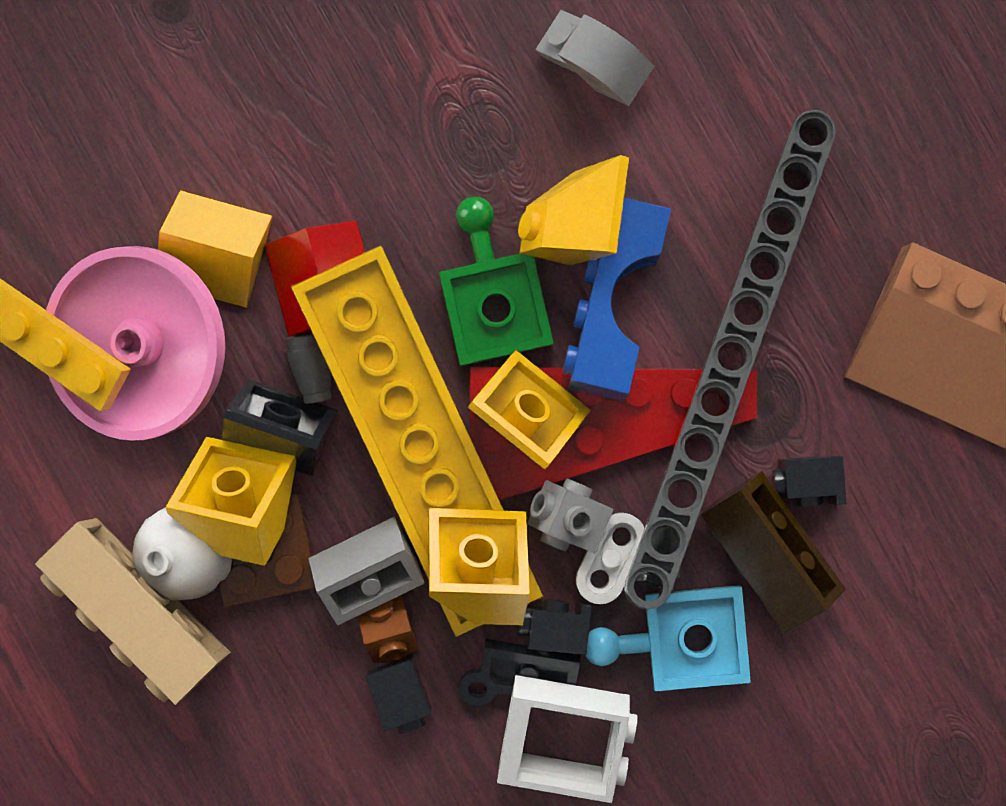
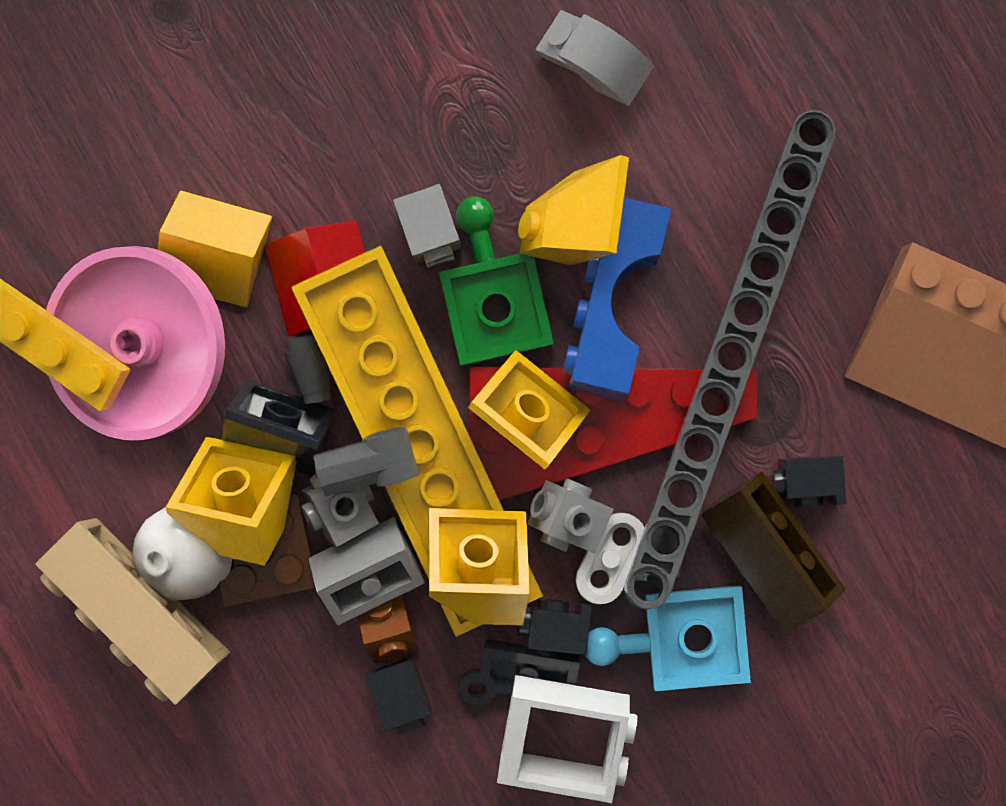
none -> light grey brick [301,474,379,547]
none -> dark grey piece [314,426,419,497]
none -> light grey brick [393,184,461,268]

